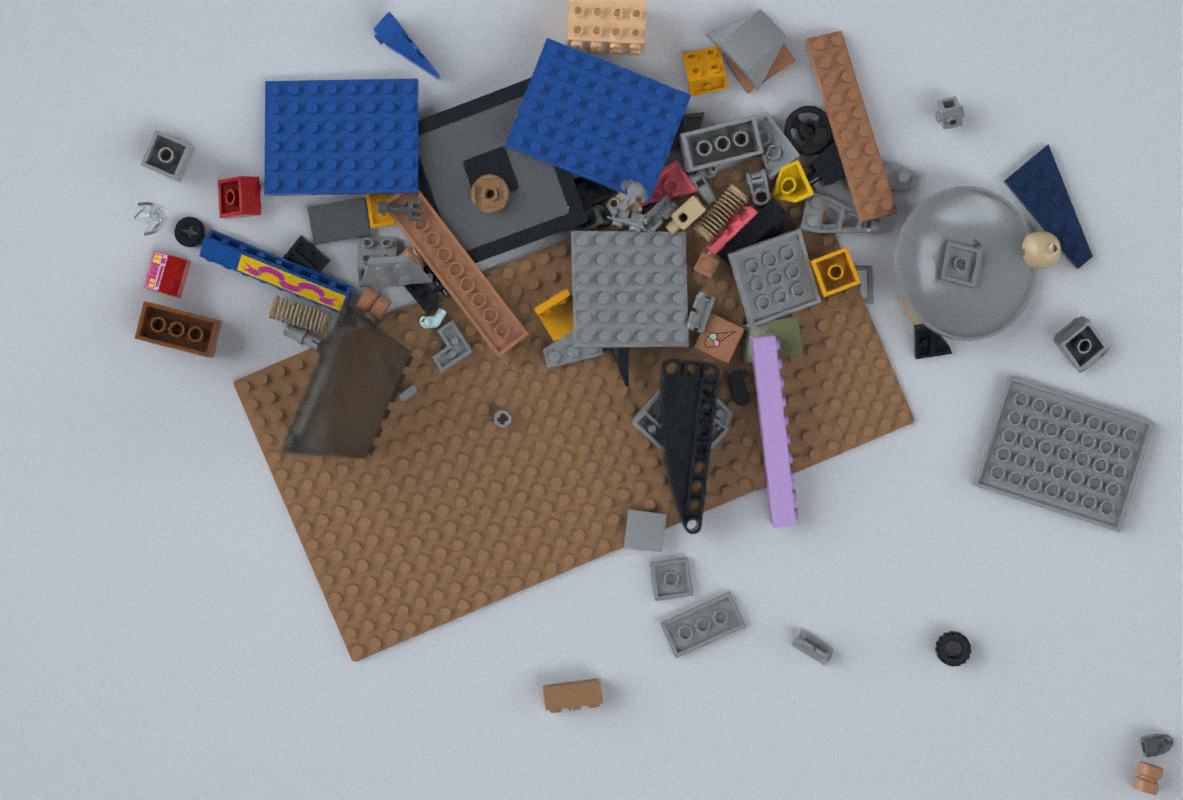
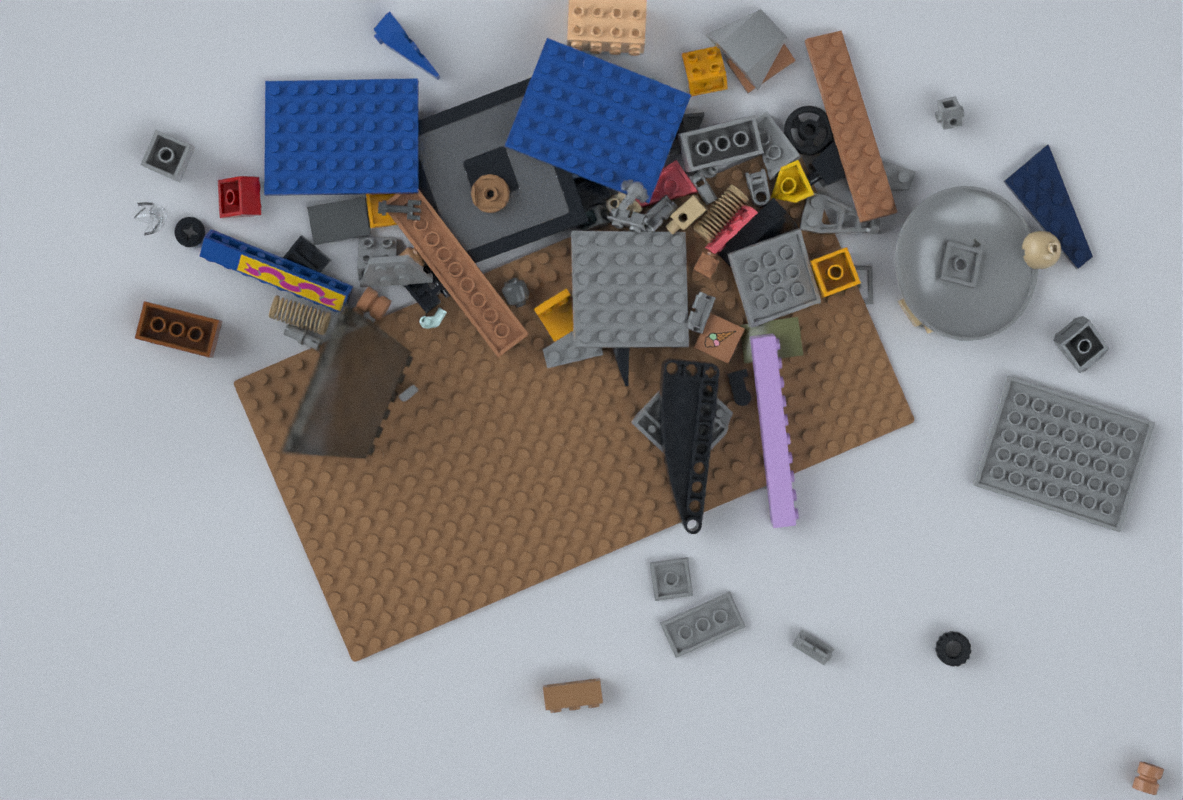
red slope [143,251,191,298] -> none
light grey tile [431,320,474,373] -> none
light grey bush [494,410,512,428] -> none
light grey tile [624,509,667,552] -> none
black wing [913,324,952,359] -> none
dark grey rock [1141,734,1173,757] -> none
none -> dark grey head [502,278,530,308]

